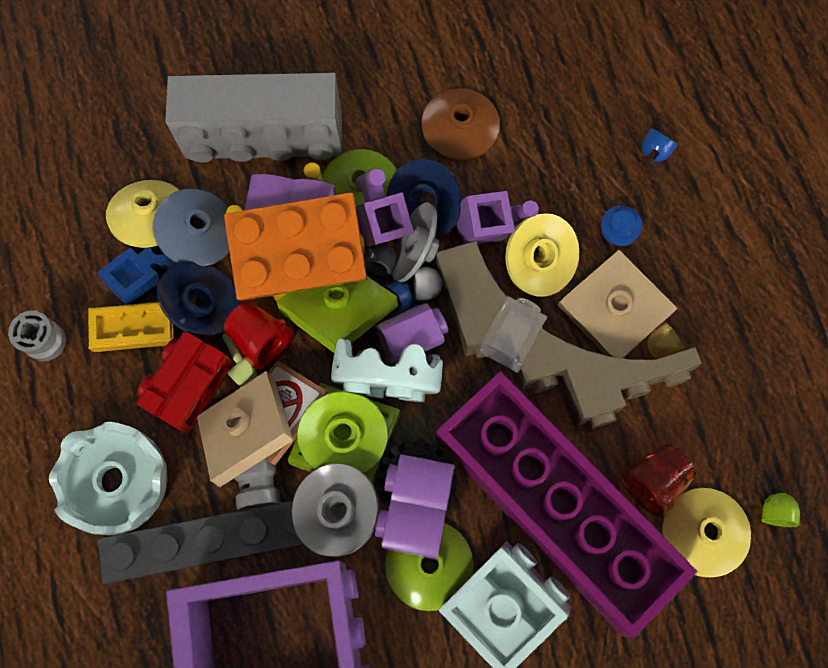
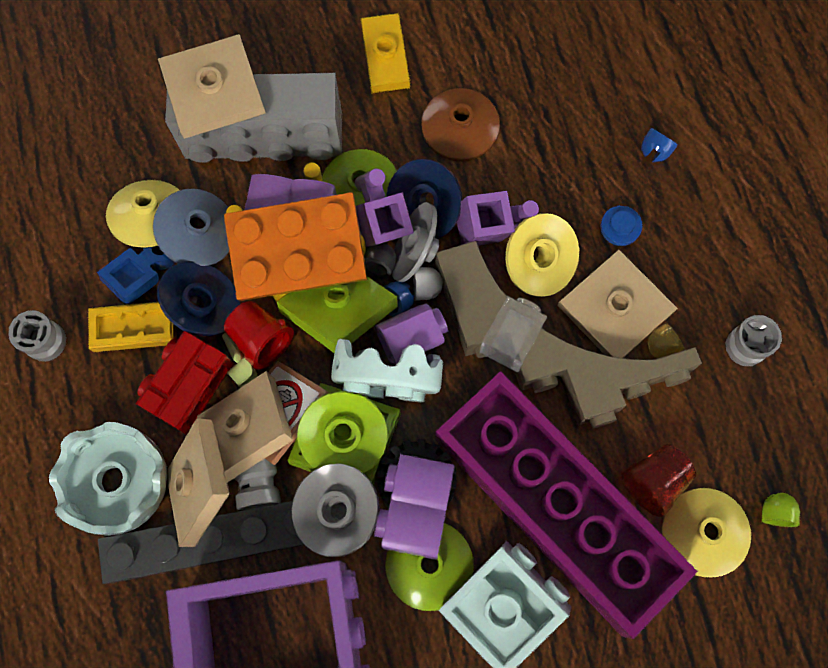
none -> tan plate [158,34,266,139]
none -> tan plate [167,418,229,547]
none -> yellow plate [361,13,410,93]
none -> light grey wheel [725,315,782,366]

